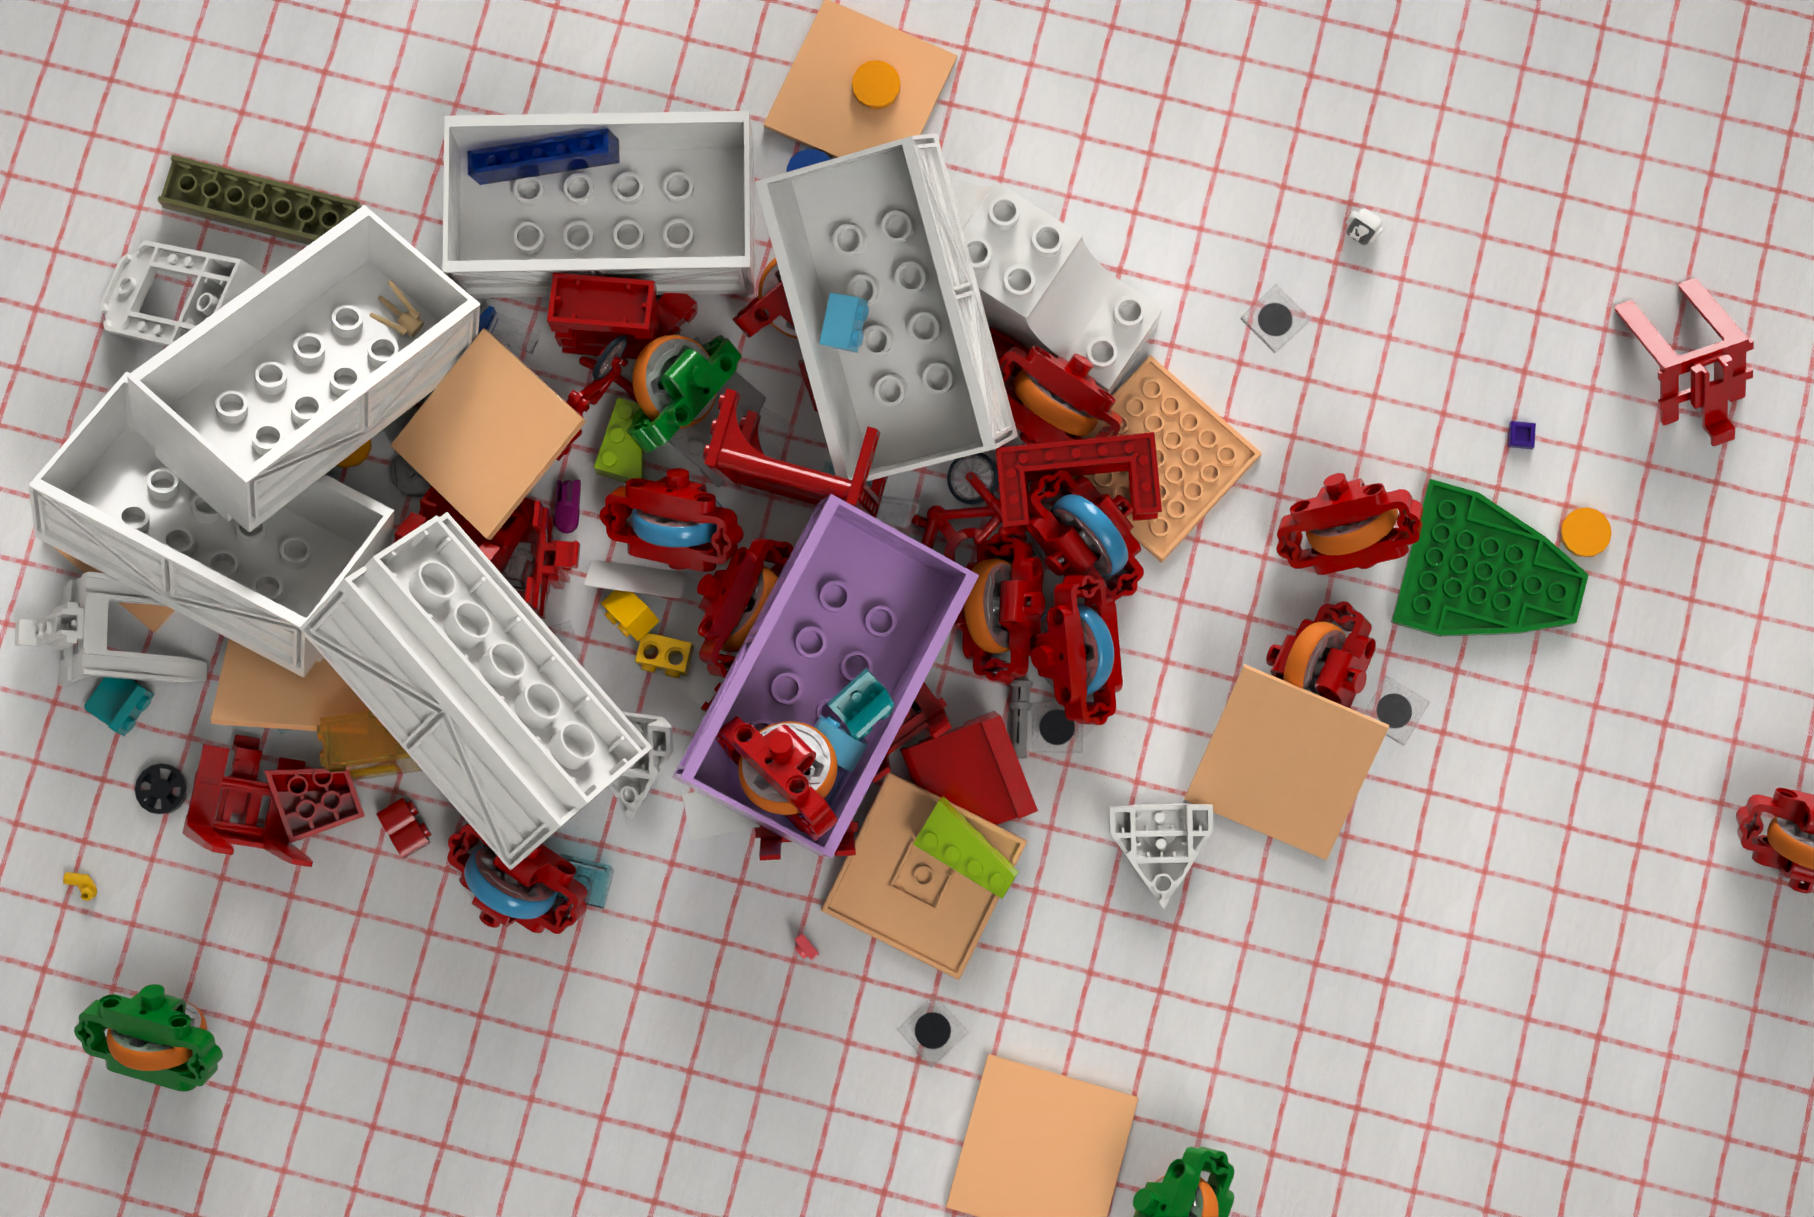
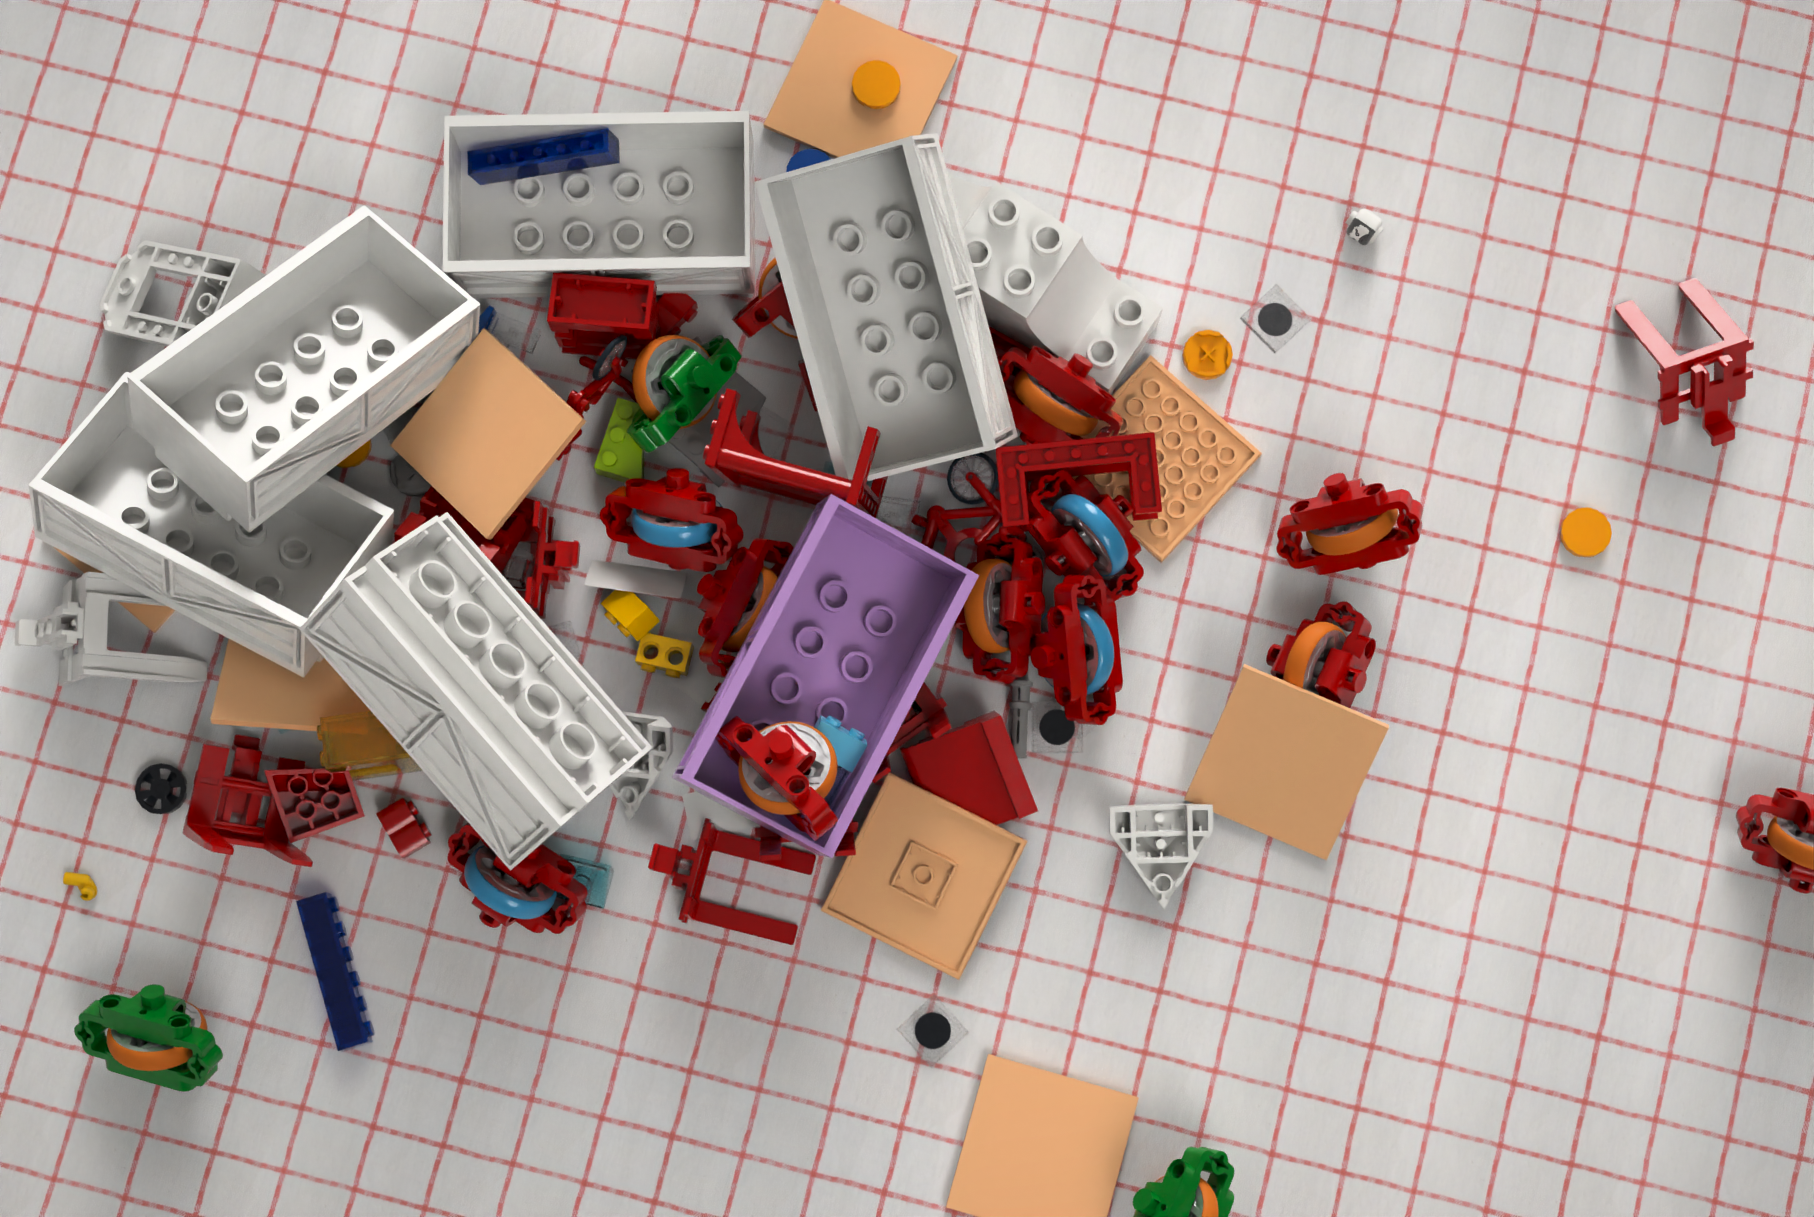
teal bracket [84,677,155,736] -> none
olive tile [157,155,362,245] -> none
tan plant [370,280,424,338] -> none
magenta arm [554,480,581,534] -> none
coral plate [794,933,819,961] -> none
medium azure brick [819,292,869,353] -> none
teal bracket [827,668,894,740] -> none
lime wedge [913,796,1019,899] -> none
clear tile [1363,675,1430,746] -> none
green piece [1391,479,1589,637] -> none
dark purple tile [1508,421,1536,449] -> none
none -> clear blue brick [296,892,375,1052]
none -> red piece [648,818,816,945]
none -> light orange tile [1182,330,1233,380]

